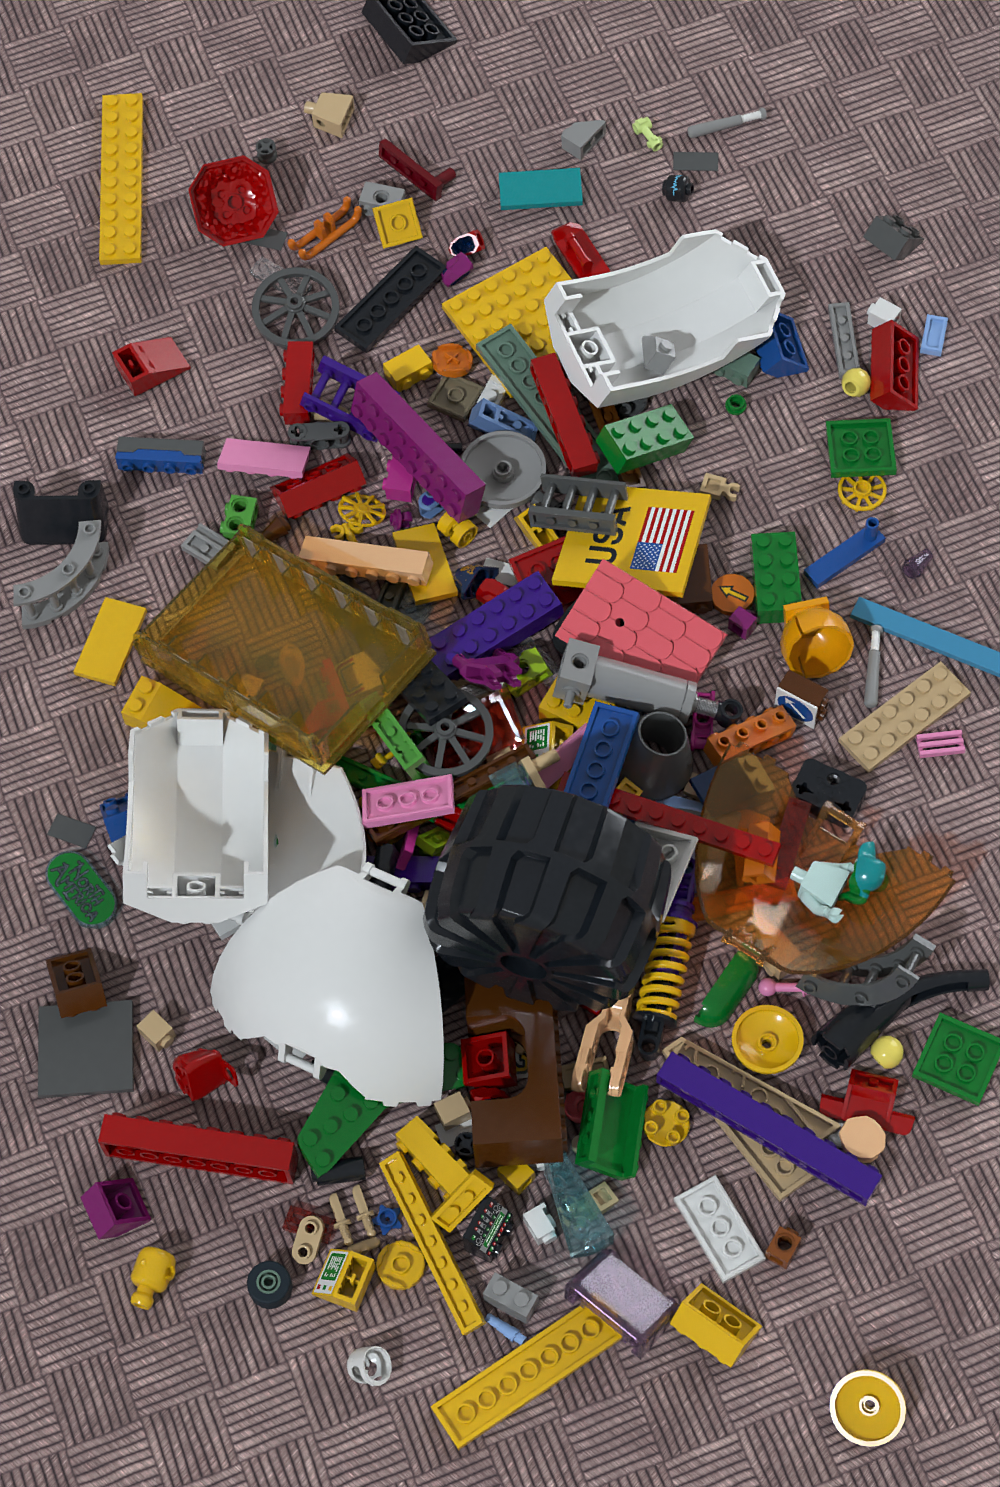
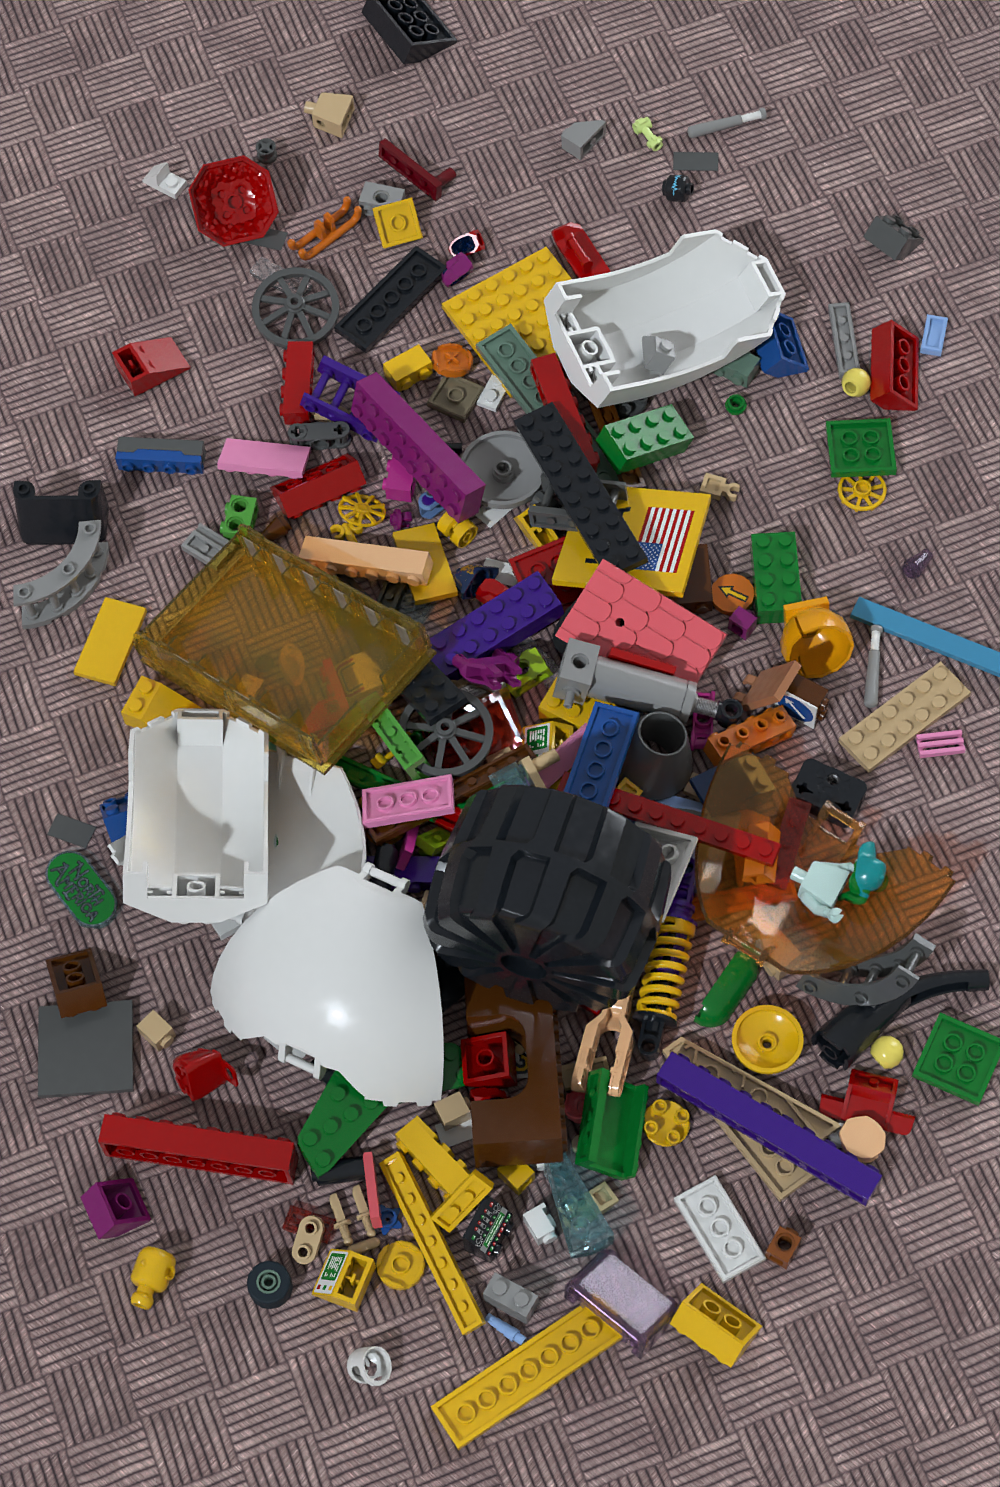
yellow plate [99,93,143,265] -> none
black wheel [454,1132,474,1160] -> none
medium blue slope [467,398,538,442] -> none
teal tile [499,168,583,210] -> none
bright pink pin [758,978,810,997] -> none
blue piece [803,517,886,589] -> none
yellow dish [830,1369,906,1447] -> none
white brick [867,297,902,328] -> none
none -> white slope [142,162,187,199]
none -> coral tile [363,1151,383,1229]
none -> black plate [513,402,648,573]
none -> red tile [606,647,676,676]
none -> nougat tile [732,660,802,712]

